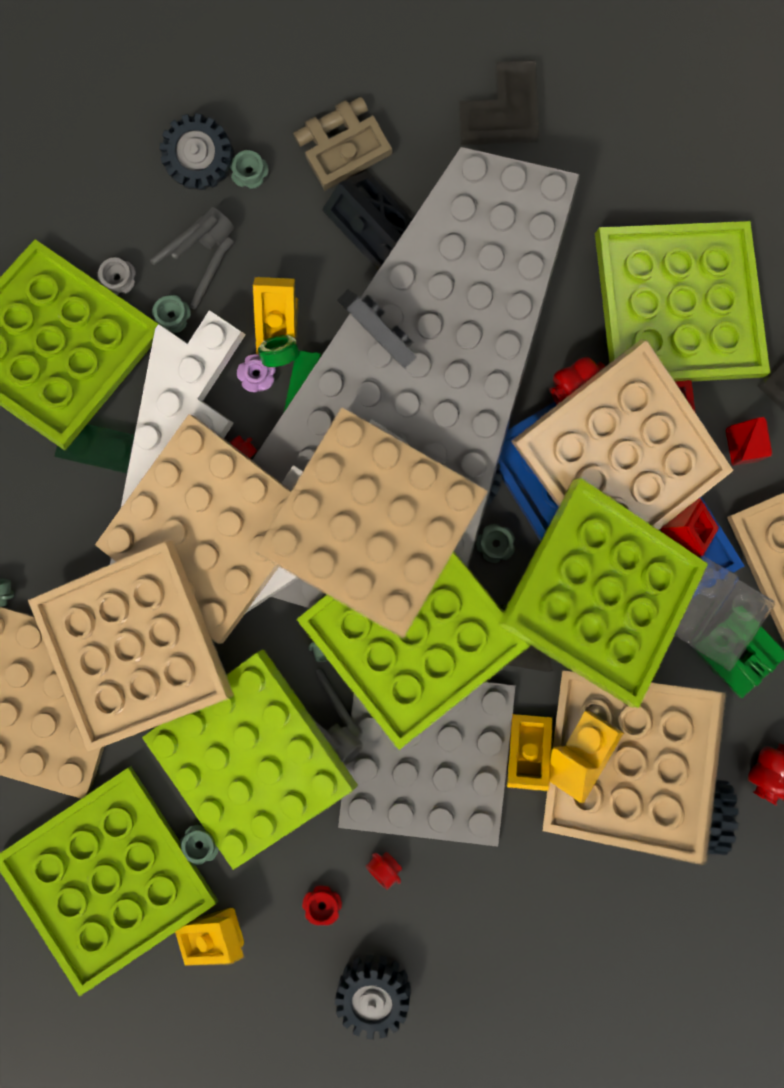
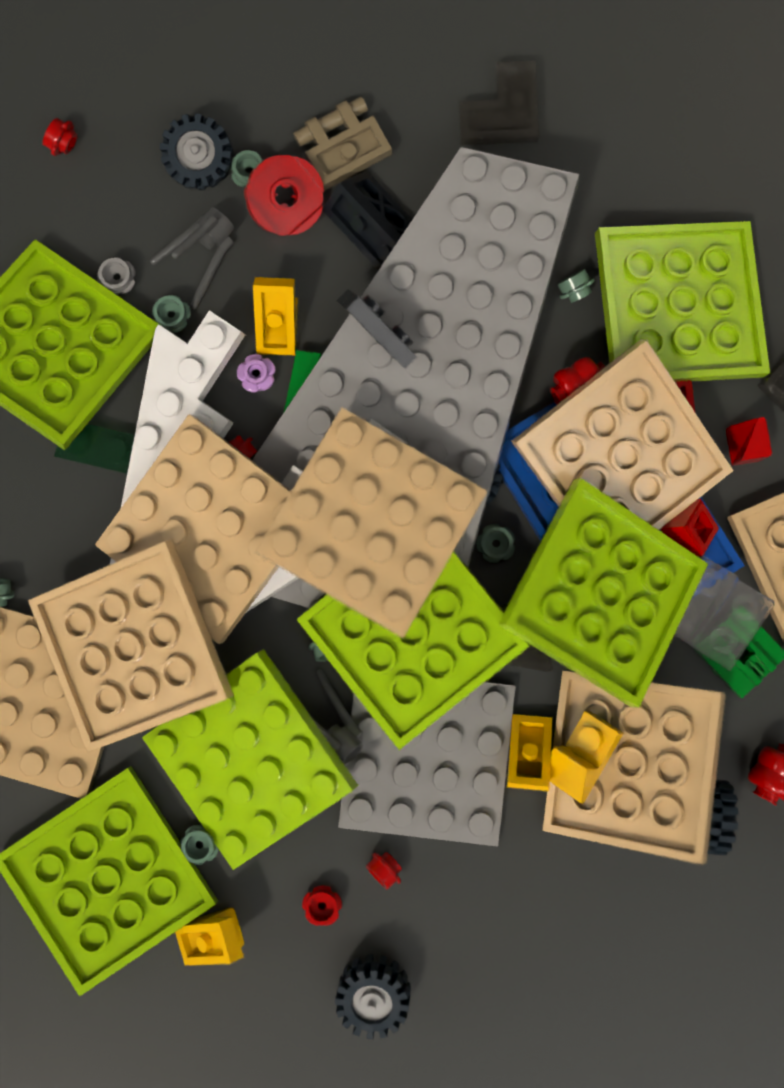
green tile [258,335,300,367] -> none
none -> red plate [43,118,78,156]
none -> red plate [244,155,324,236]
none -> sand green plate [557,269,595,303]

